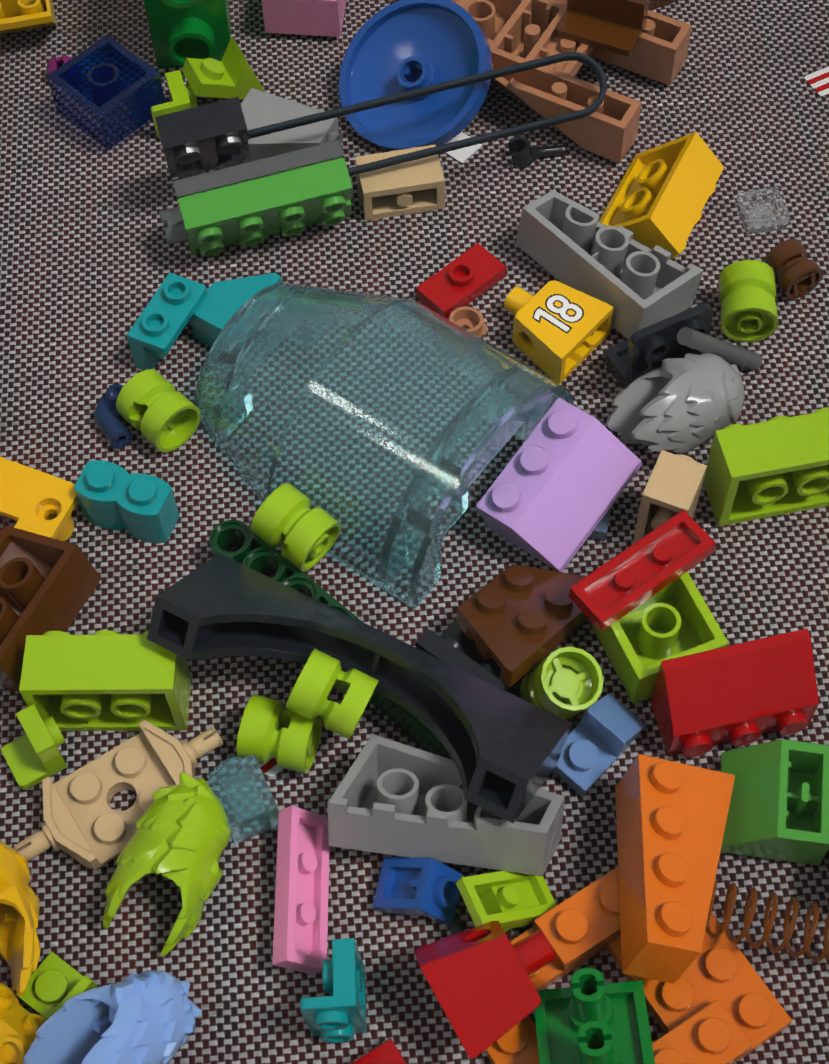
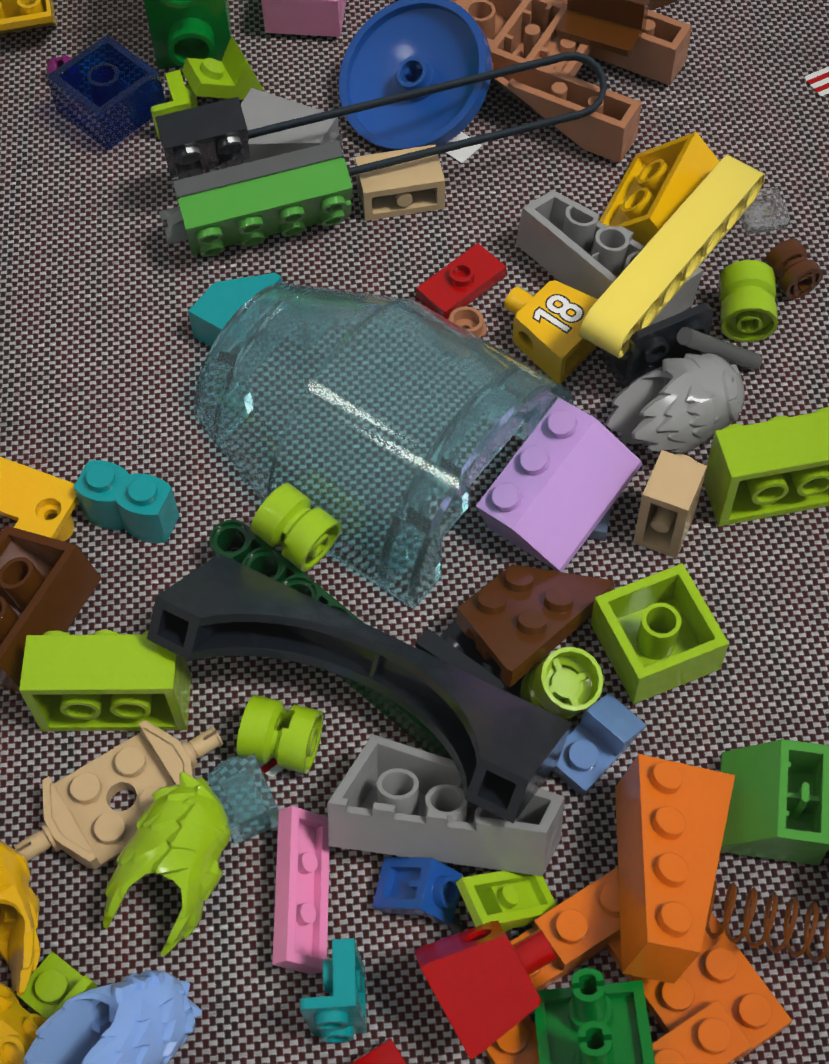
lime bracket [1,704,68,790] -> none
dark blue arm [94,384,131,449] -> none
lime wheel [116,369,201,452] -> none
teal bracket [126,272,207,370] -> none
lime wheel [285,649,379,740] -> none
black hand [508,136,565,169] -> none
red plate [569,510,716,632] -> none
red slope [650,628,819,757] -> none
none -> light yellow beam [579,155,765,358]

